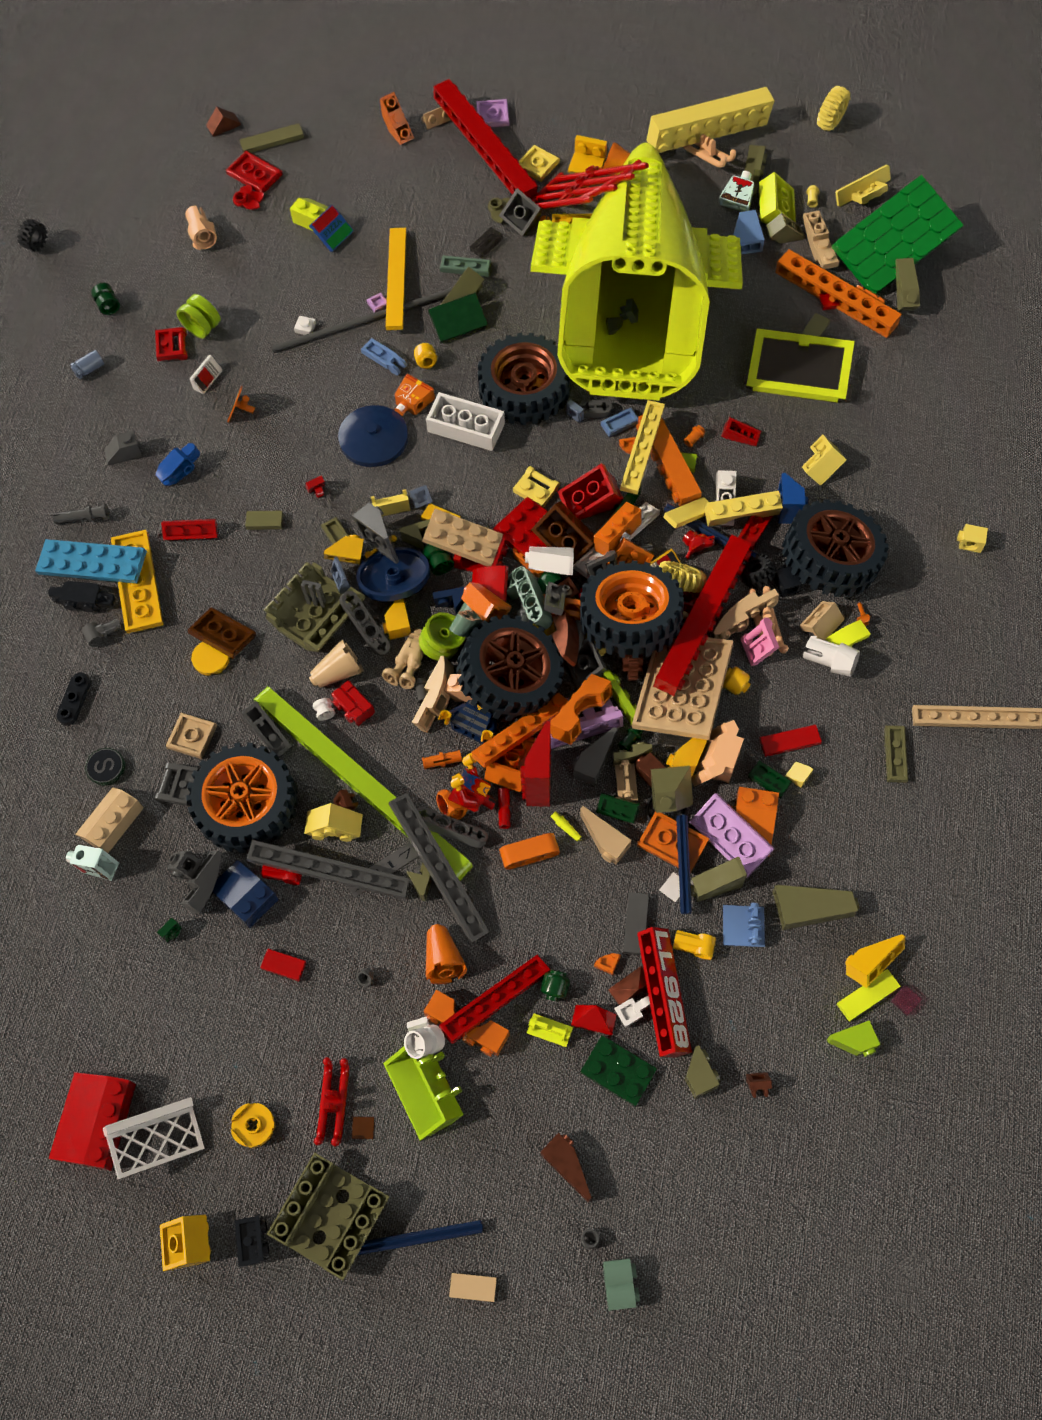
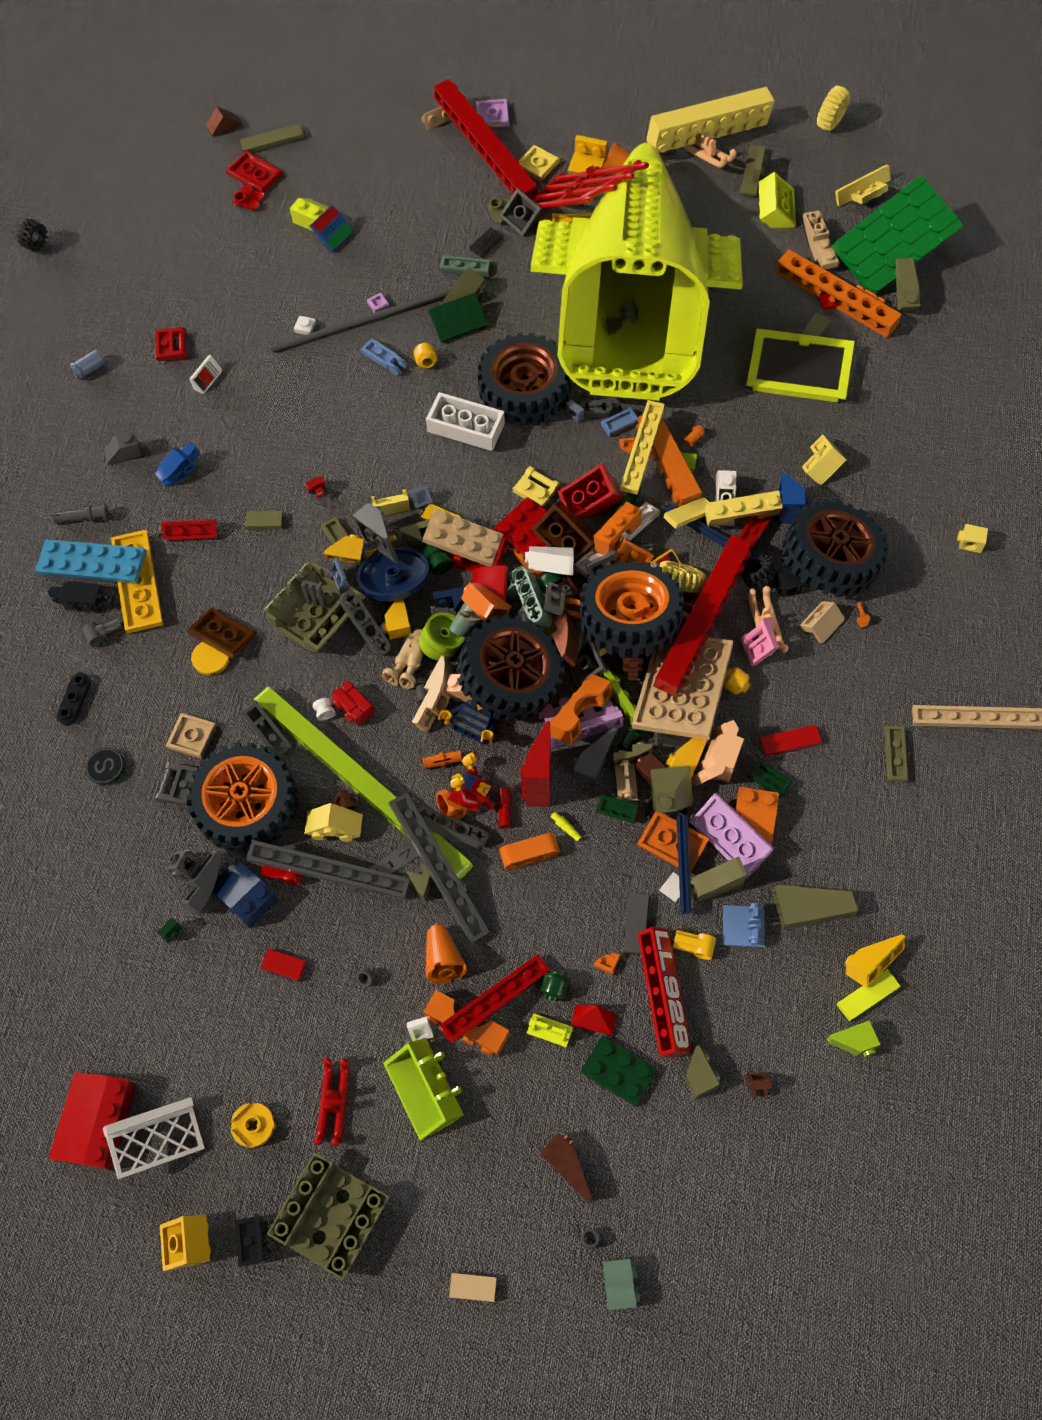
light aqua torso [66,845,119,881] -> none
tan slope [76,787,143,853] -> none
dark green wheel [91,282,120,315] -> none
lime wheel [176,294,221,339] -> none
light nougat piece [185,206,217,250] -> none
orange shield [227,386,255,423] -> none
tan cone [309,640,364,688] -> none
dark blue dish [338,405,408,467] -> none
reddish brown sticker [352,1117,374,1139] -> none
dark blue axle [358,1220,483,1255] -> none
orange slope [380,92,414,145] -> none
yellow tile [386,228,407,330] -> none
orange torso [395,374,435,416] -> none
white wheel [404,1024,445,1059] -> none
orange plate [472,693,568,768] -> none
orange slope [484,737,536,792] -> none
tan slope [580,806,631,865] -> none
copper slope [608,966,647,1005] -> none
white plate [614,996,650,1028] -> none
red animal [683,530,715,560] -> none
tan slope [714,589,779,640] -> none
light aqua torso [719,171,754,212] -> none
red slope [721,417,761,446] -> none
medium blue slope [733,210,765,255] -> none
olive slope [766,213,805,244] -> none
light yellow slope [785,762,814,788] -> none
white piece [803,636,860,677] -> none
light yellow pin [806,185,819,208] -> none
neon yellow slope [826,619,870,647] -> none
clear pink tile [891,985,922,1016] -> none

